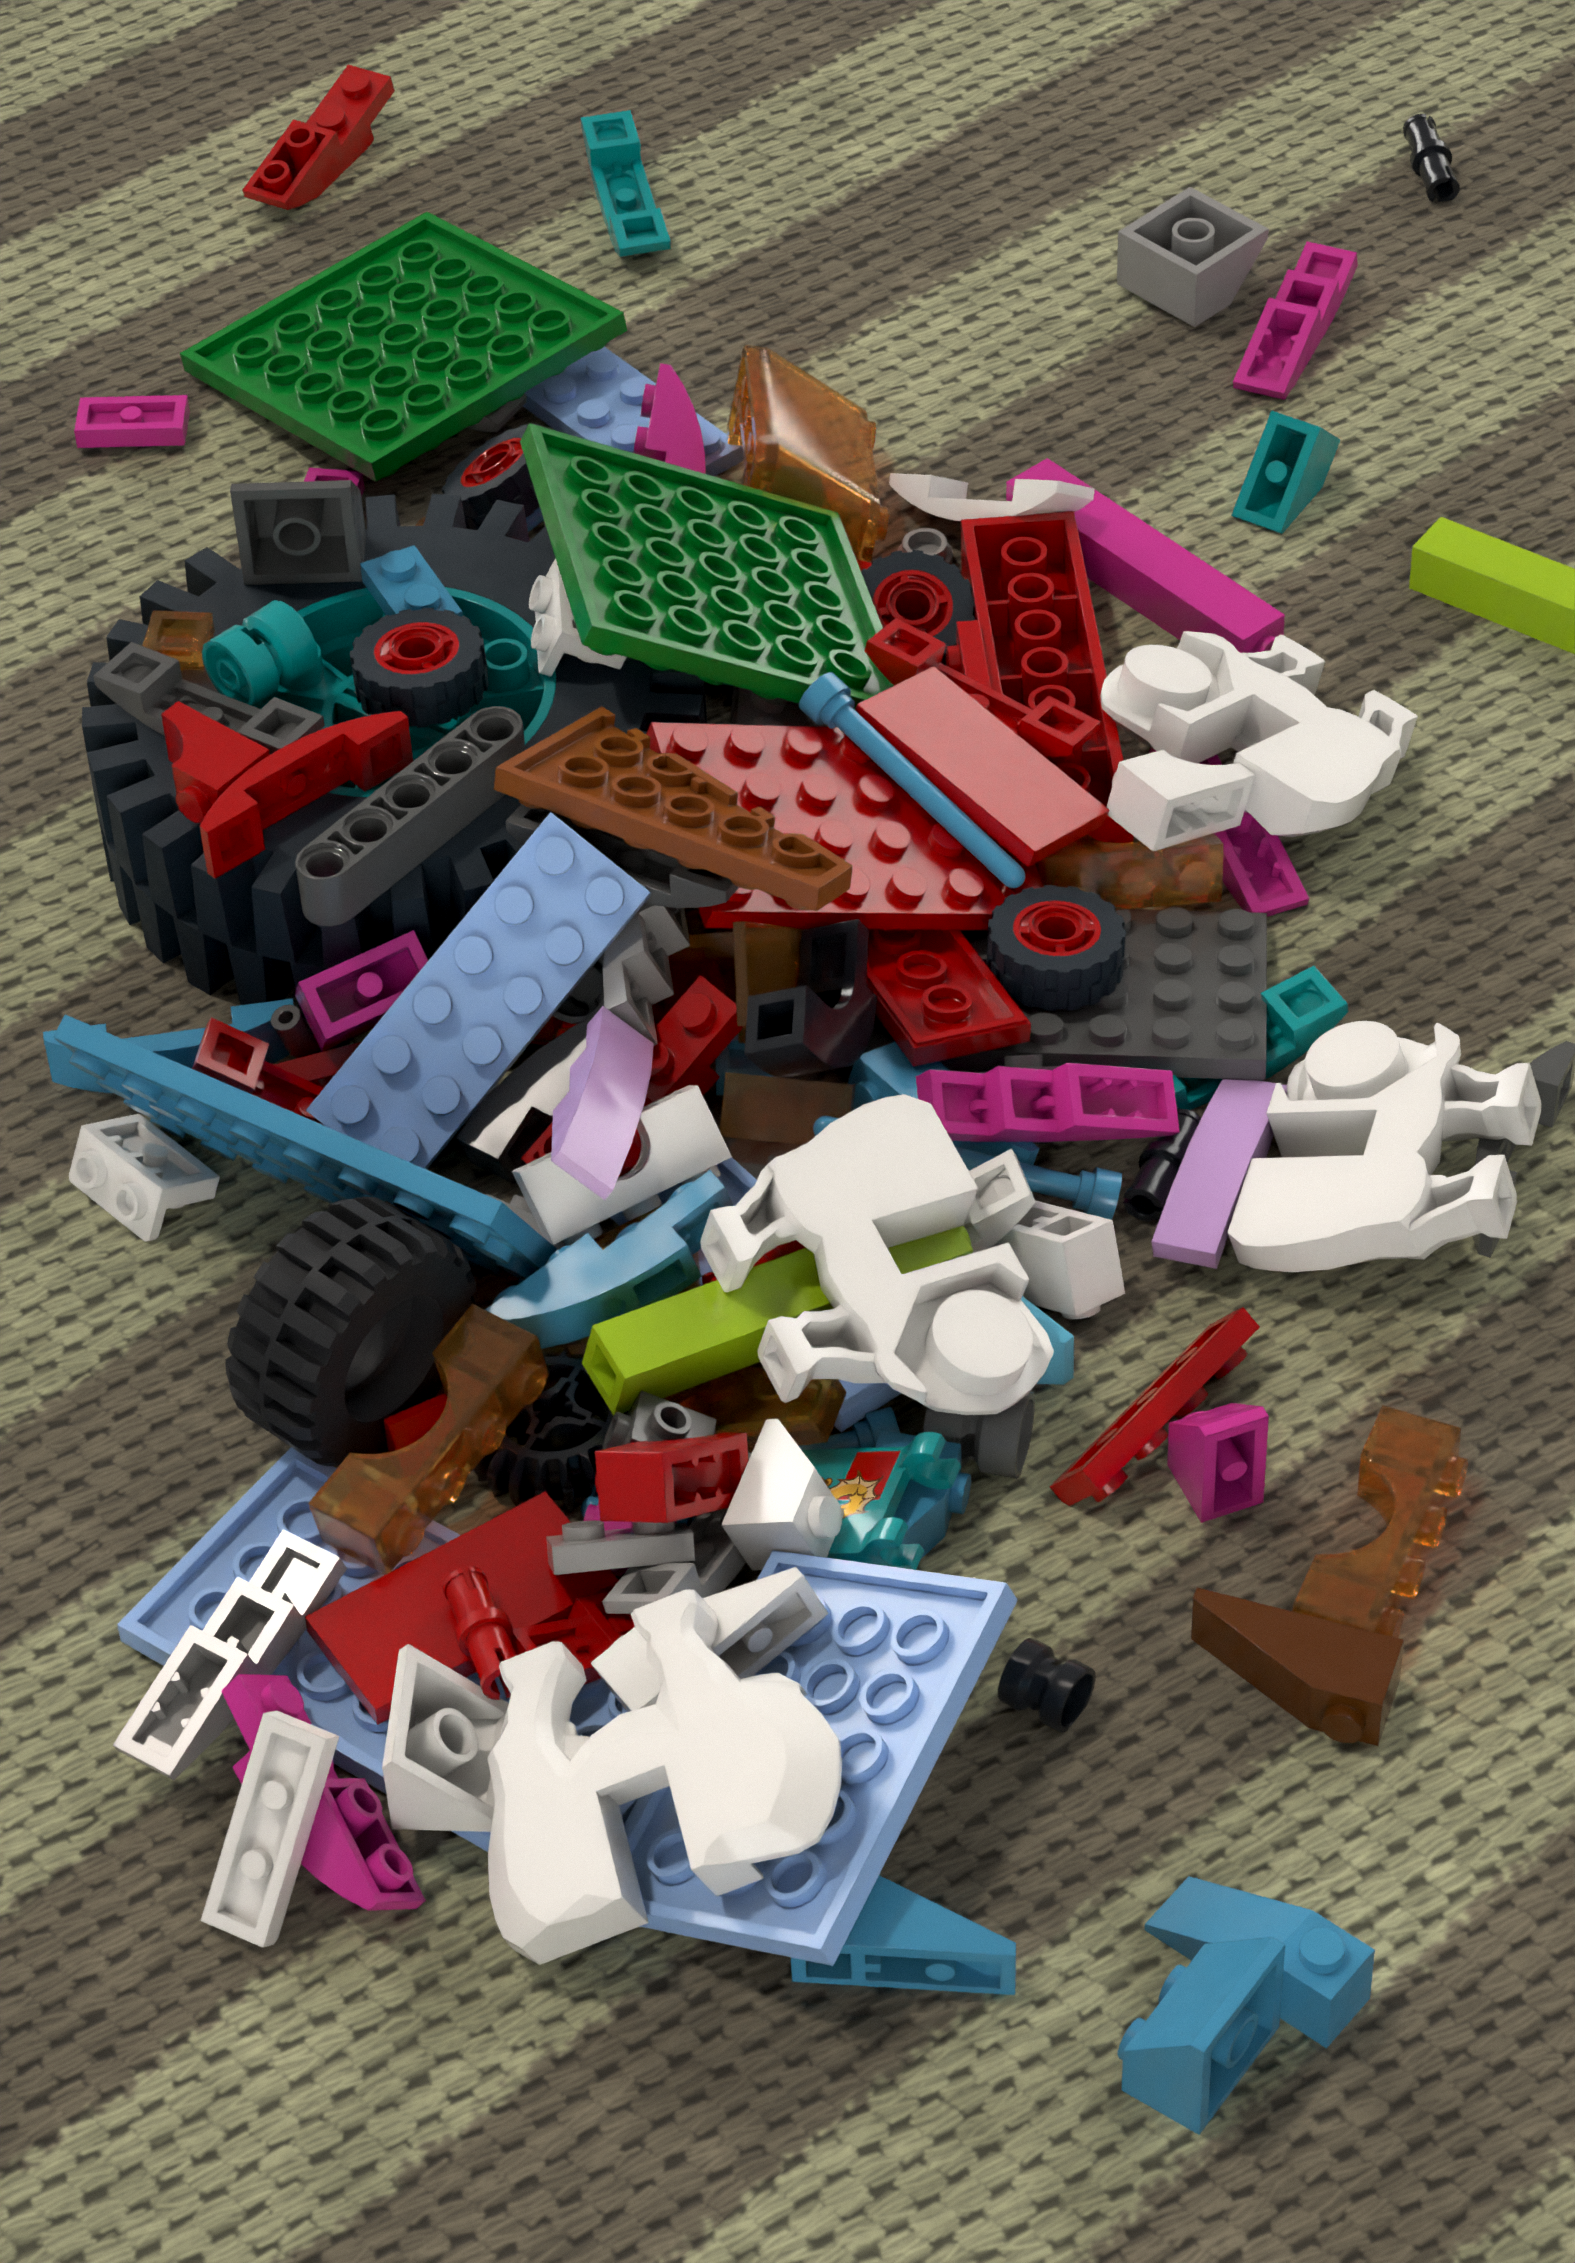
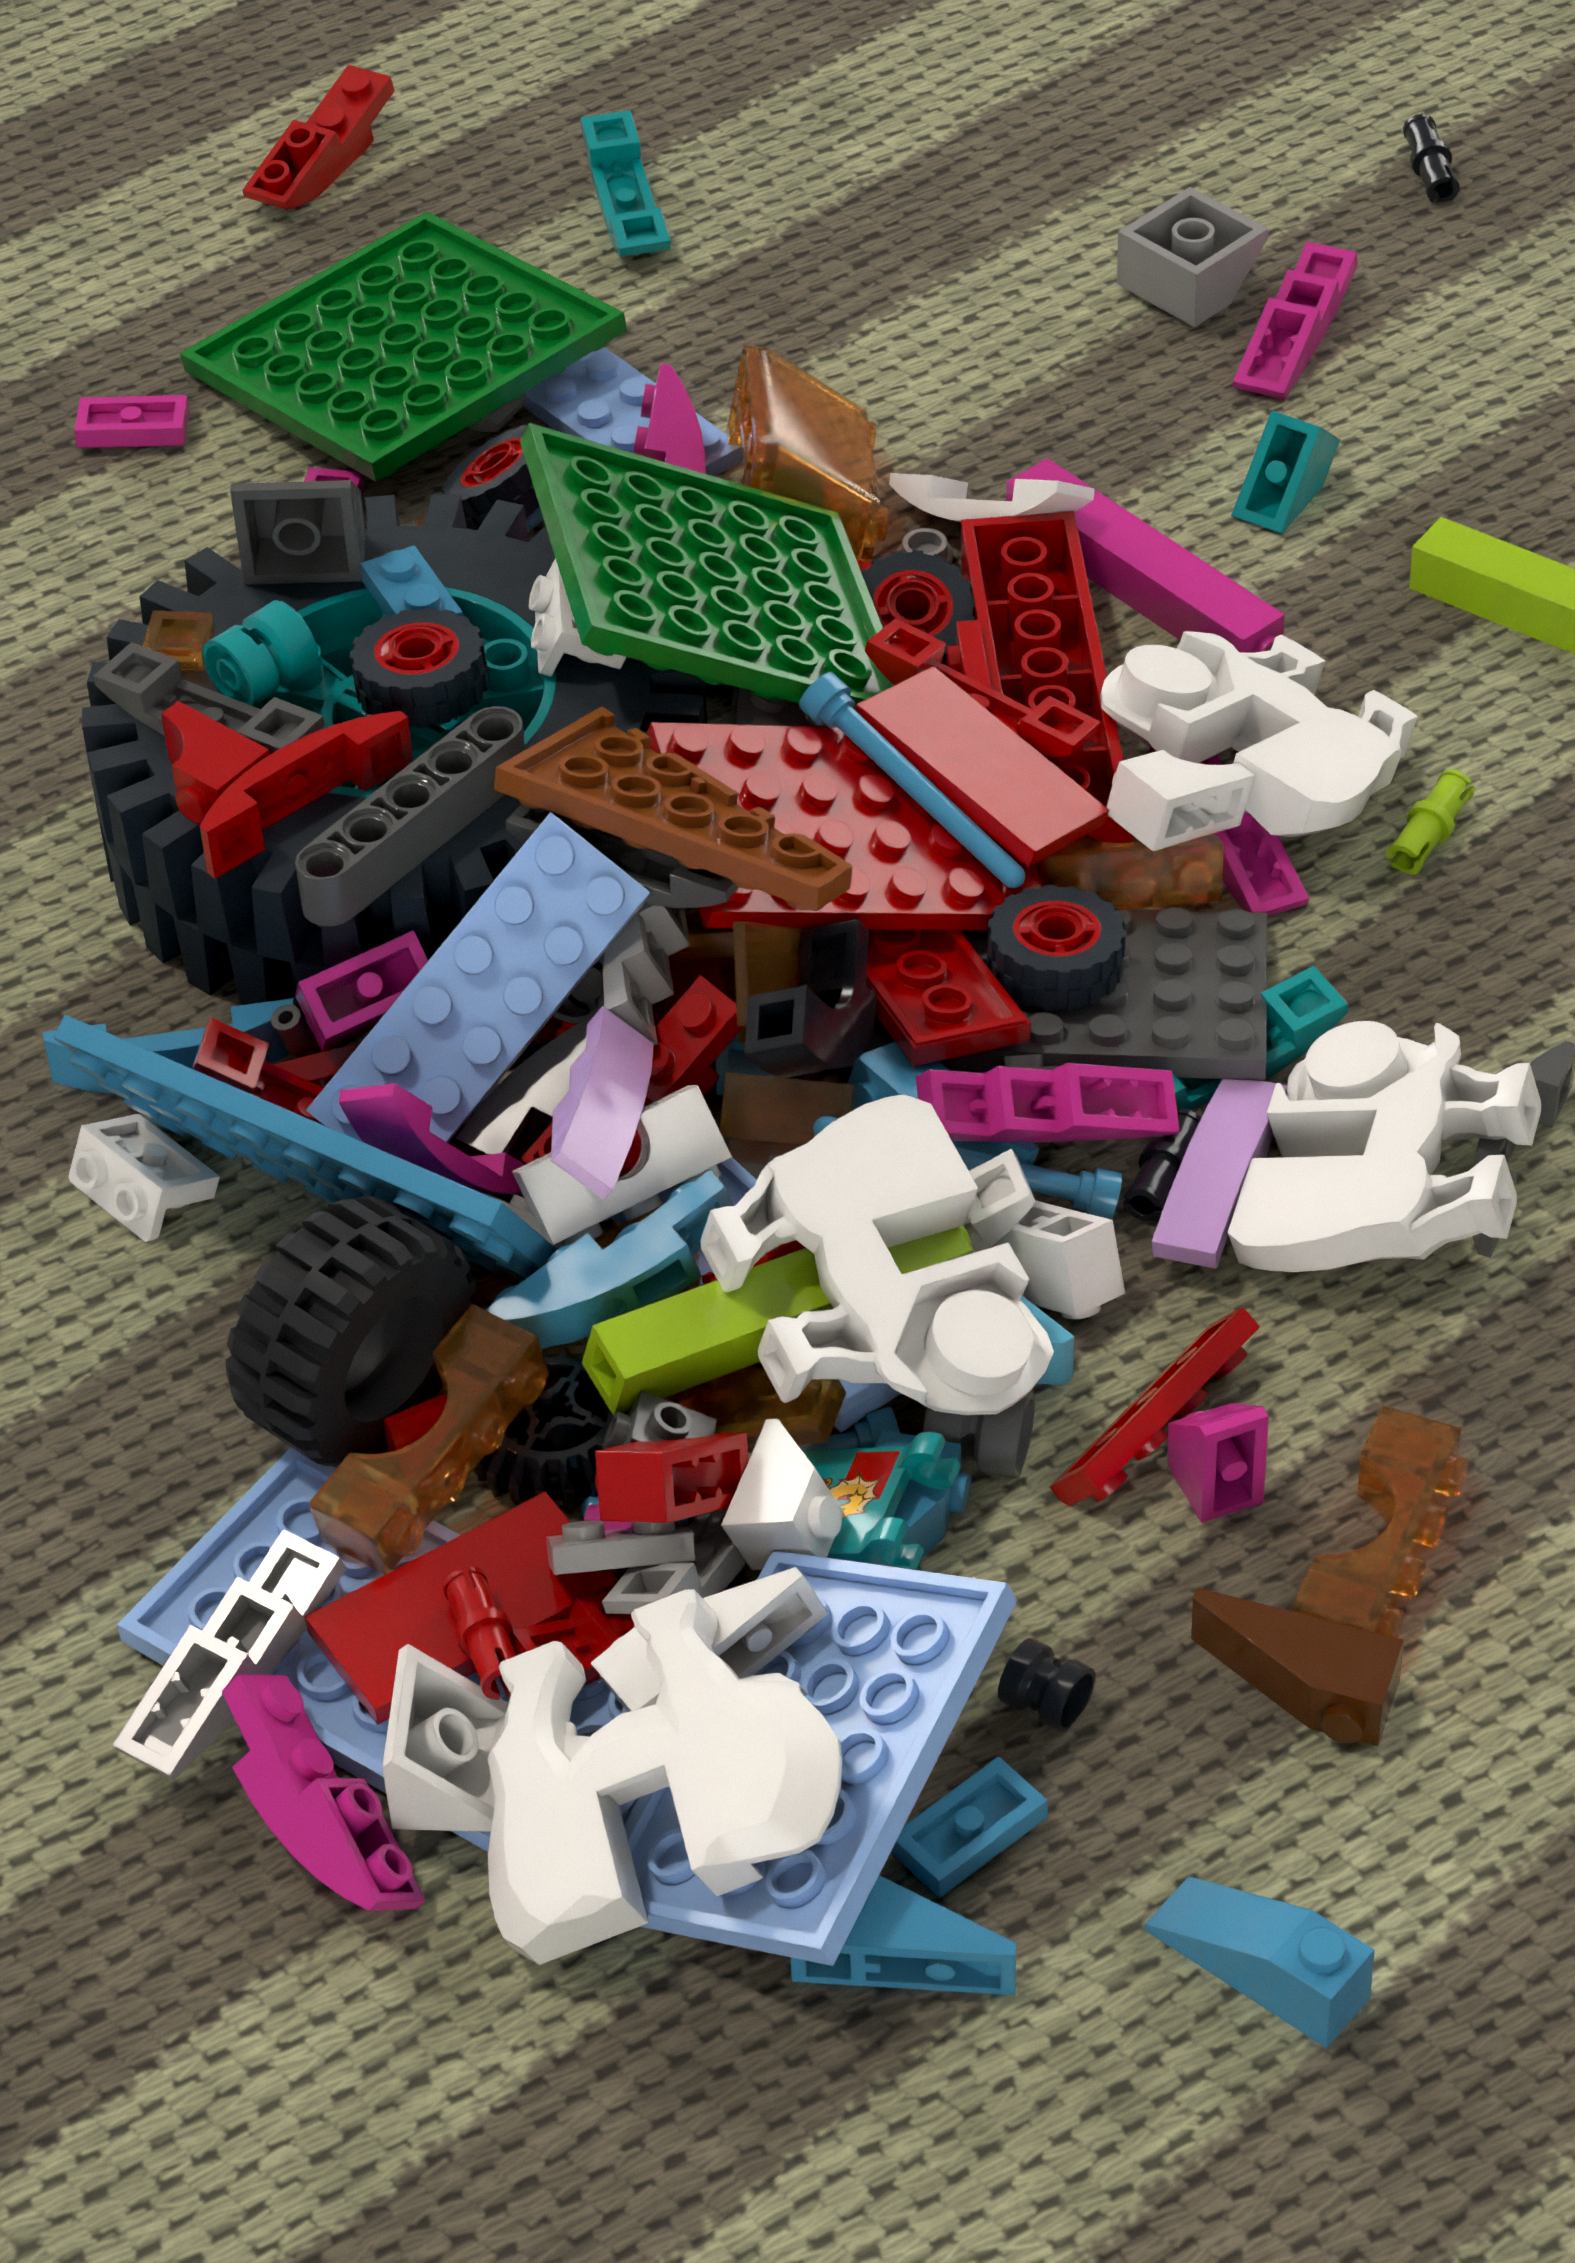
white plate [201,1711,339,1948] -> none
dark azure slope [1118,1937,1285,2135] -> none
none -> dark pink slope [339,1083,525,1196]
none -> dark azure plate [891,1756,1048,1898]
none -> lime pin [1386,769,1475,875]

